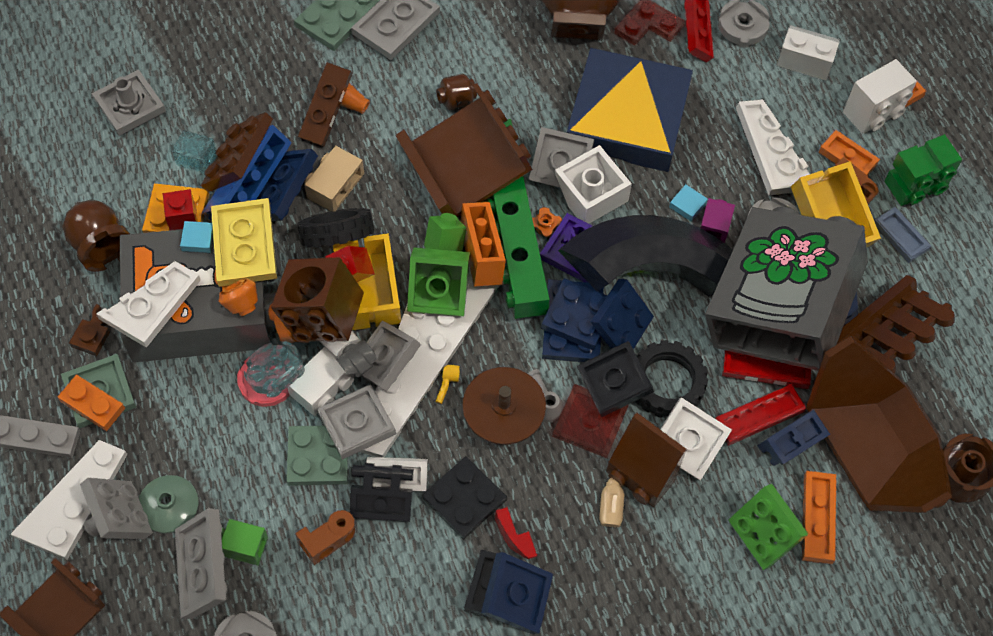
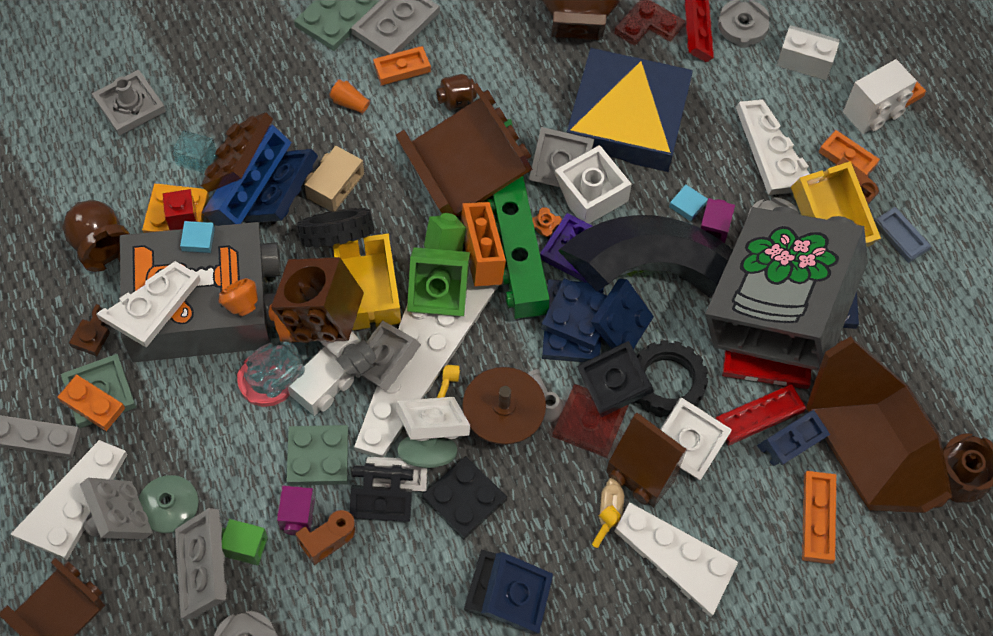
light yellow plate [211,198,277,287] -> none
reddish brown plate [298,62,353,147] -> none
light grey plate [317,384,396,460] -> none
red brick [325,246,375,282] -> none
red slope [495,507,537,560] -> none
bright green plate [728,484,808,570] -> none
reddish brown fence [837,275,955,374] -> none
green brick [884,134,963,206] -> none
none -> magenta brick [277,486,315,536]
none -> orange plate [373,46,431,85]
none -> white plate [397,397,470,441]
none -> sand green dish [398,437,457,468]
none -> yellow hand [592,505,621,548]
none -> white wing [614,503,738,617]

